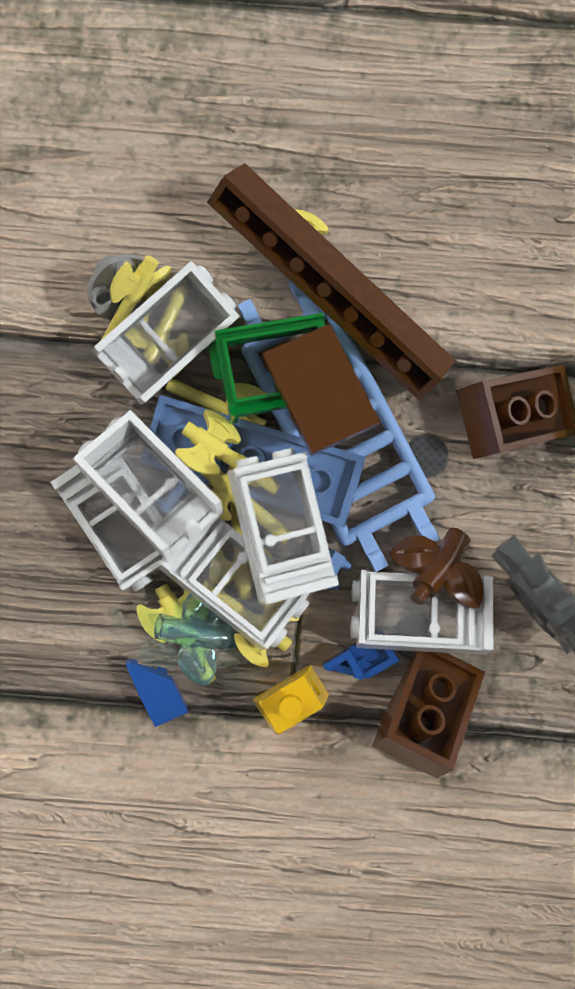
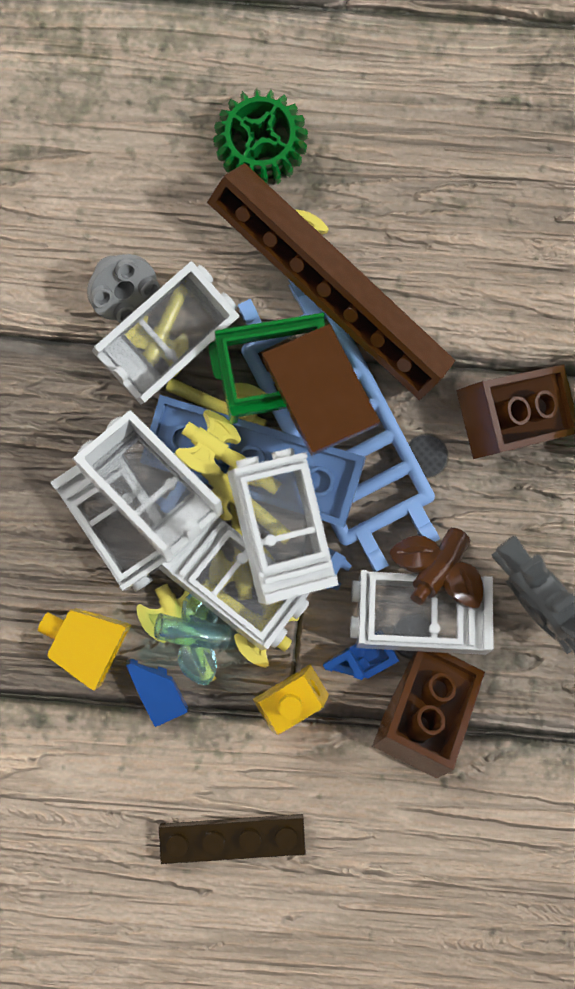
light yellow piece [101,255,172,340] -> none
none -> yellow torso [37,608,132,690]
none -> dark brown plate [159,814,306,864]
none -> green gear [213,88,308,185]

